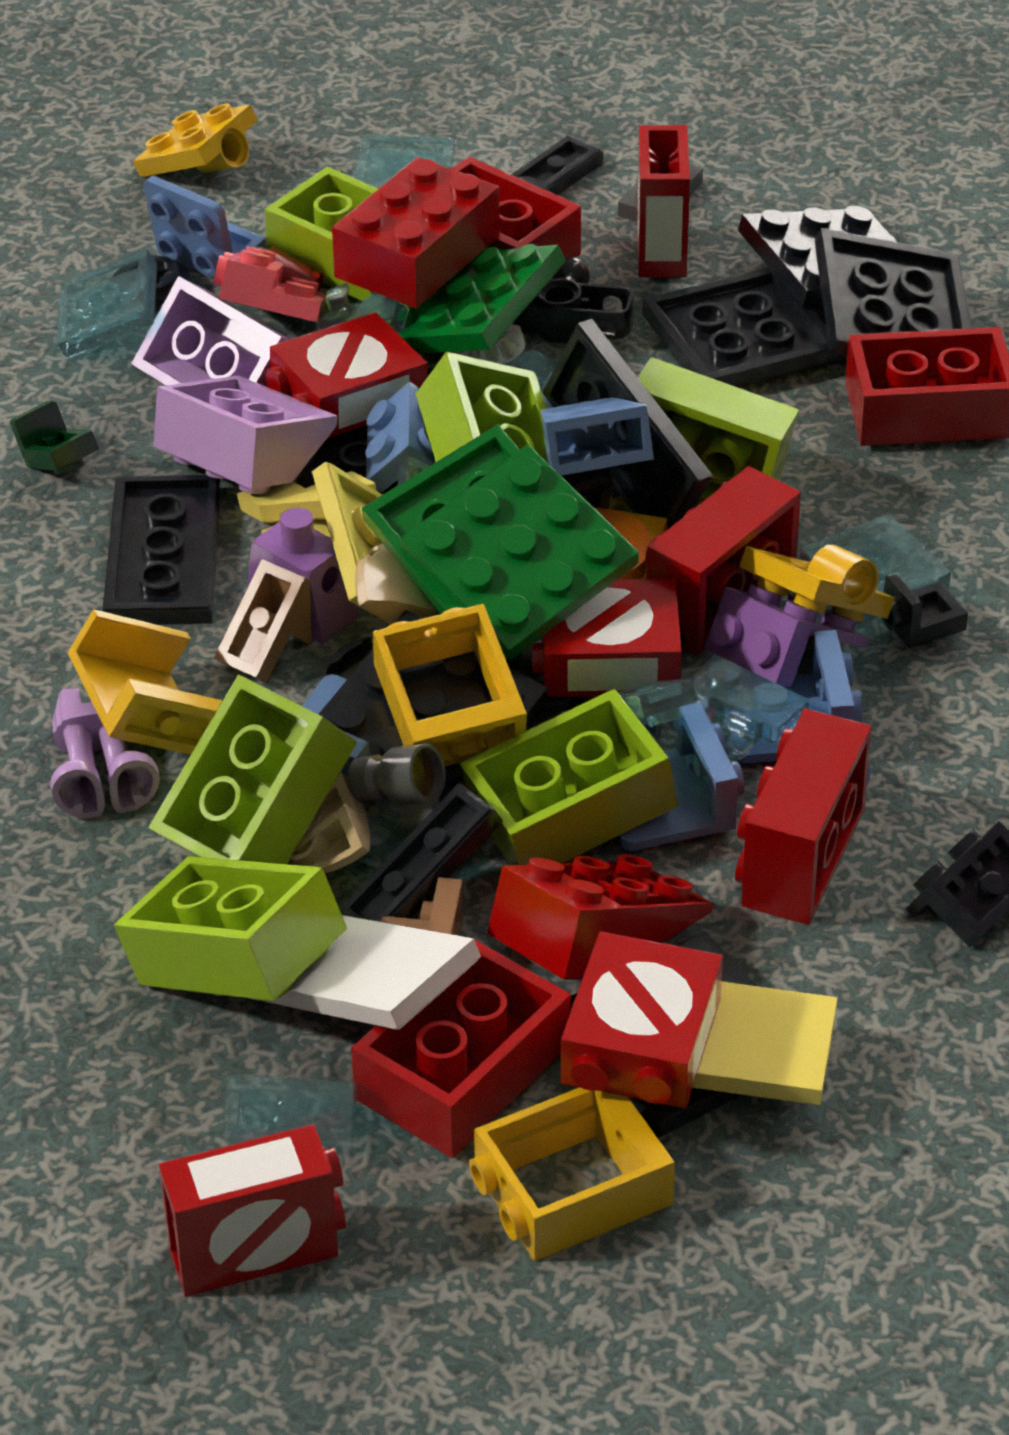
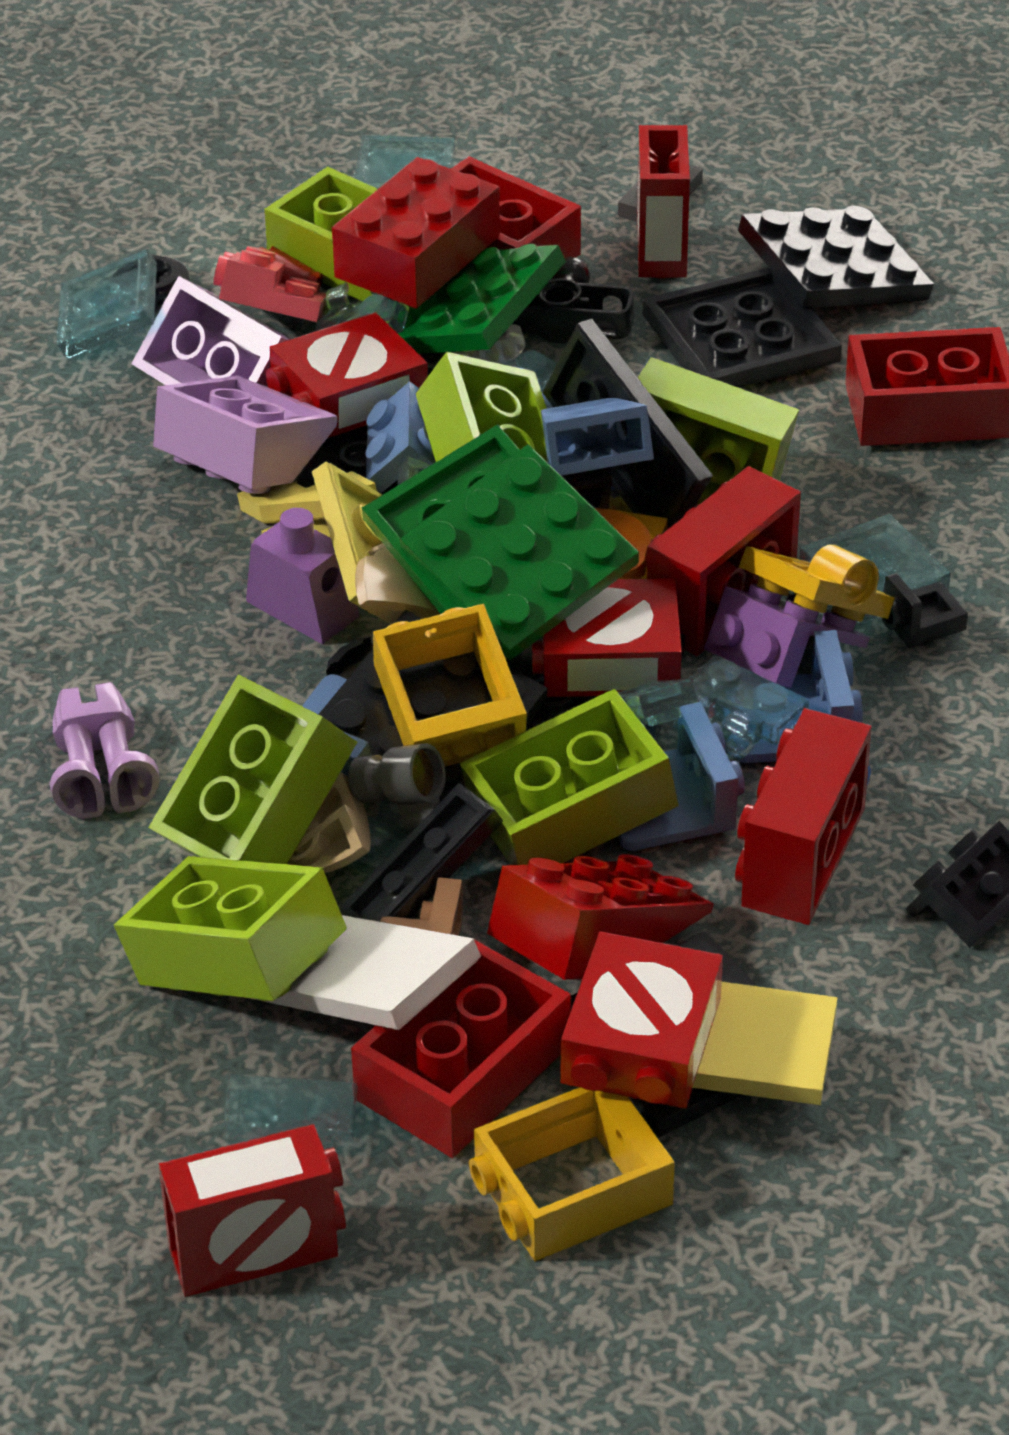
dark green bracket [10,401,99,475] -> none
yellow panel [68,609,223,755] -> none
black tile [102,475,221,625] -> none
yellow plate [132,103,258,177] -> none
medium blue bracket [144,176,267,278] -> none
medium nougat slope [214,559,312,683] -> none
black tile [511,135,603,195] -> none
black plate [814,228,971,356] -> none

